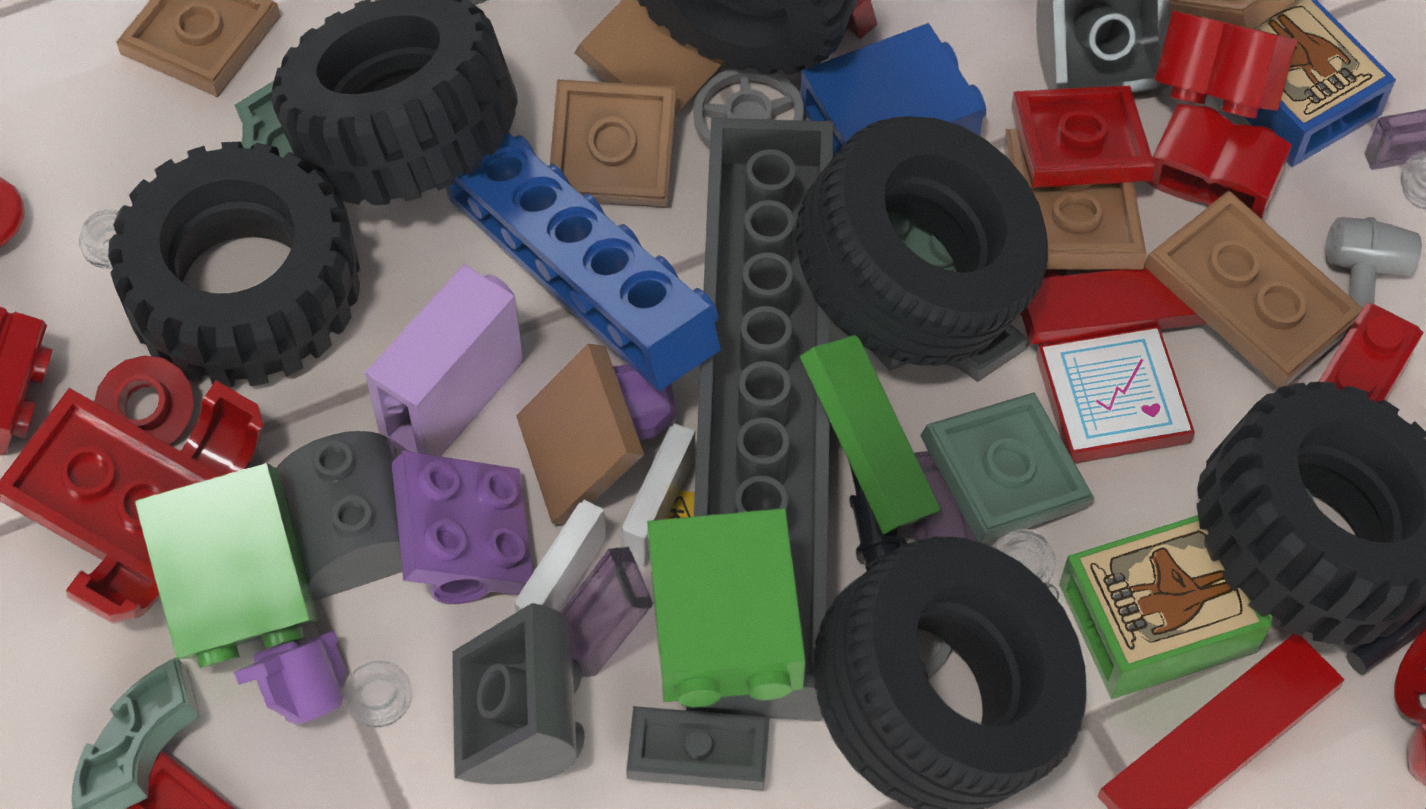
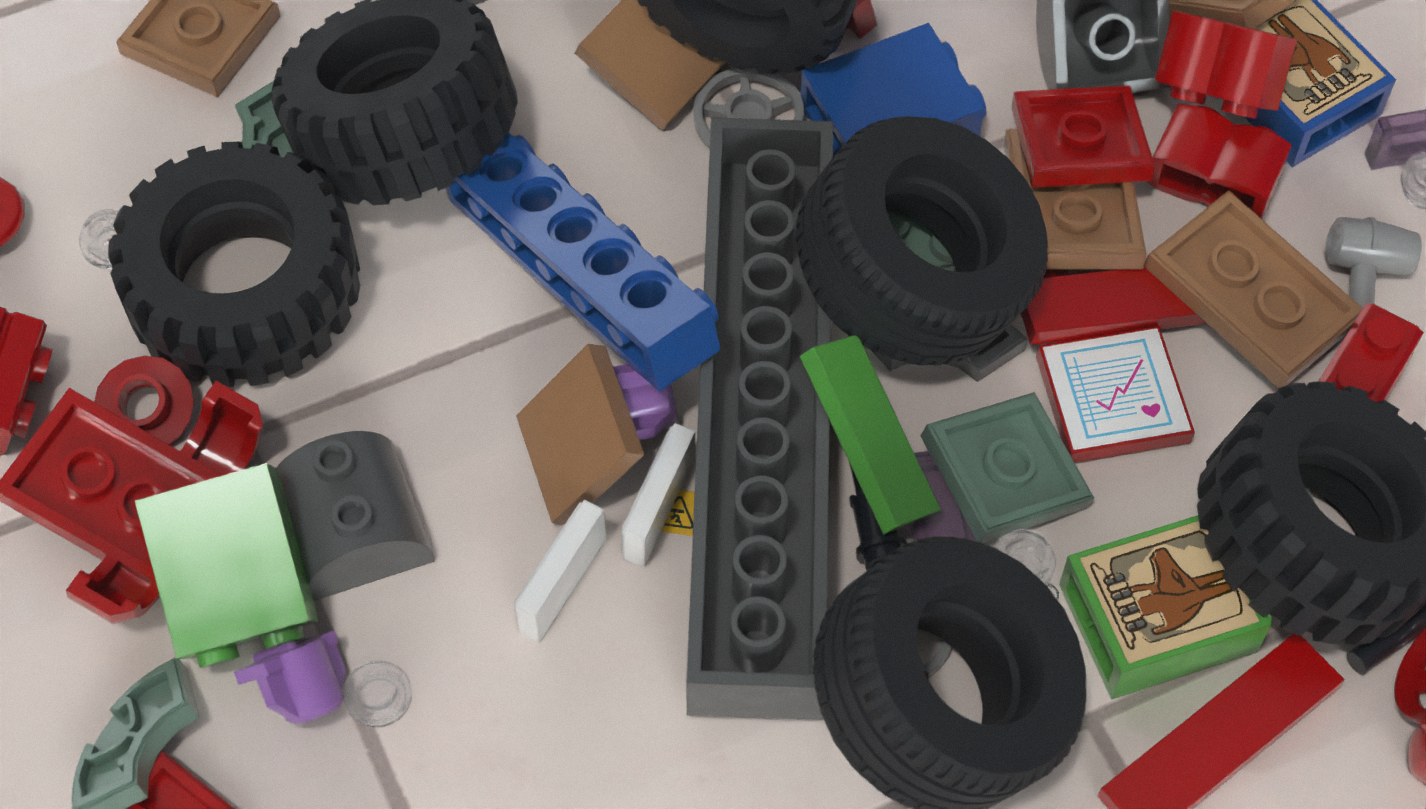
lavender brick [365,264,523,456] -> none
medium lavender plate [392,451,533,604] -> none
dark grey brick [452,603,585,784] -> none
medium nougat tile [550,79,677,207] -> none
clear purple tile [560,547,653,678] -> none
dark grey plate [626,706,770,791] -> none
bright green brick [647,508,805,707] -> none

